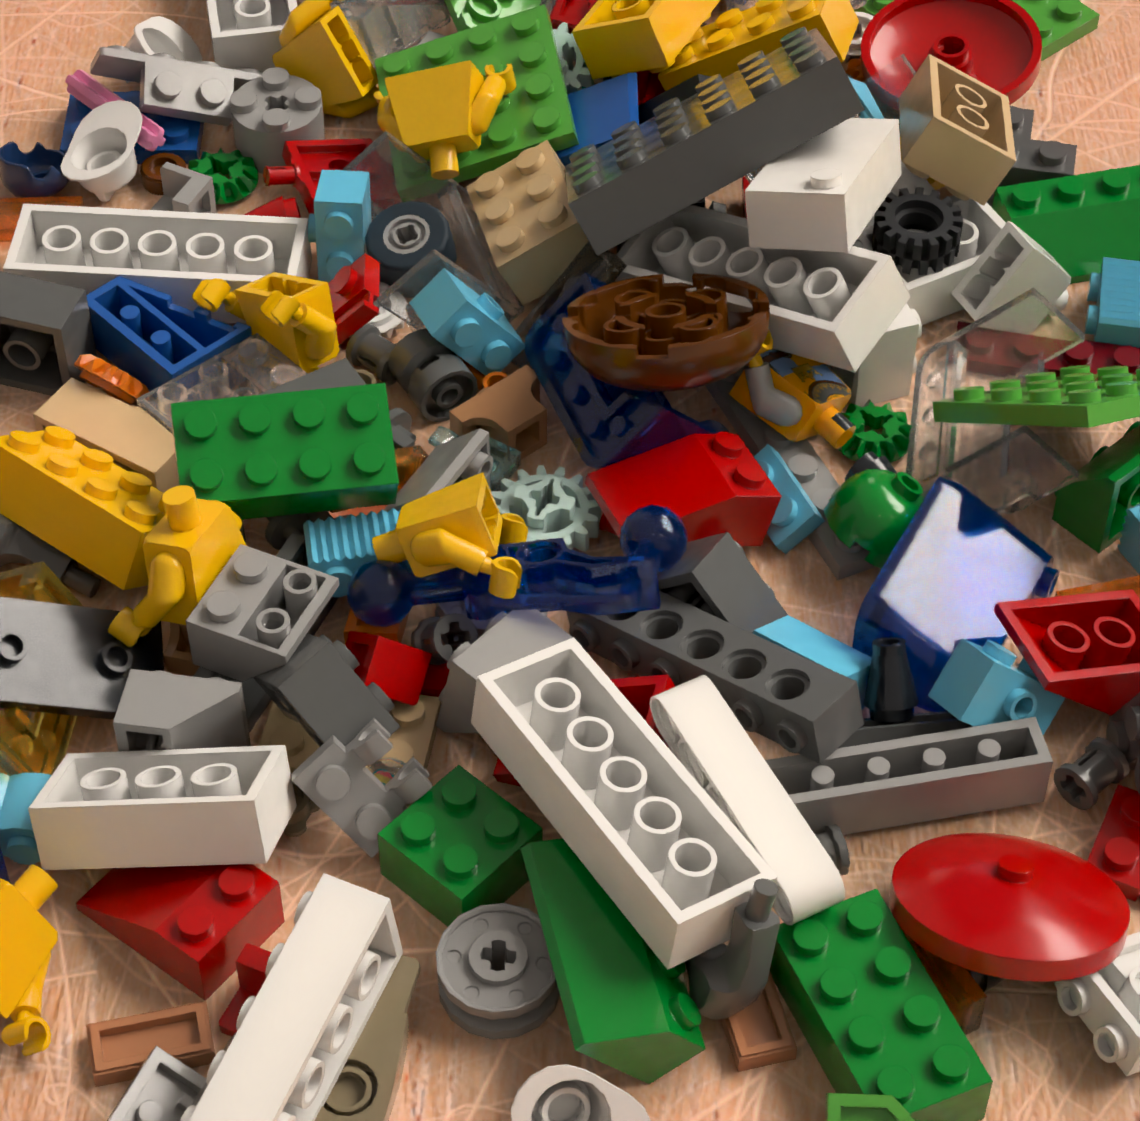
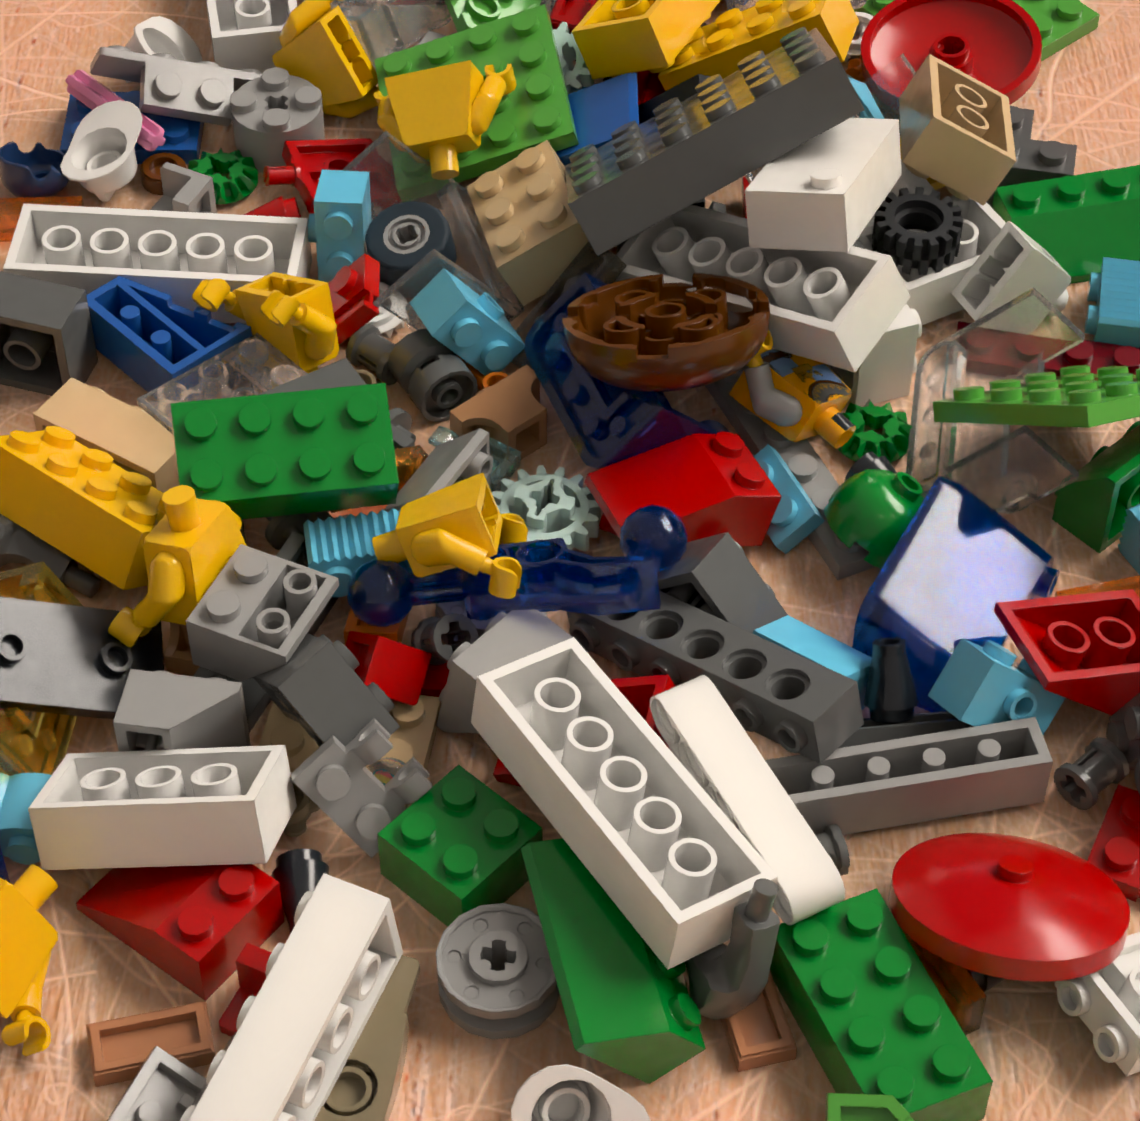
orange gear [74,354,150,406] -> none
none -> black cone [271,848,329,934]

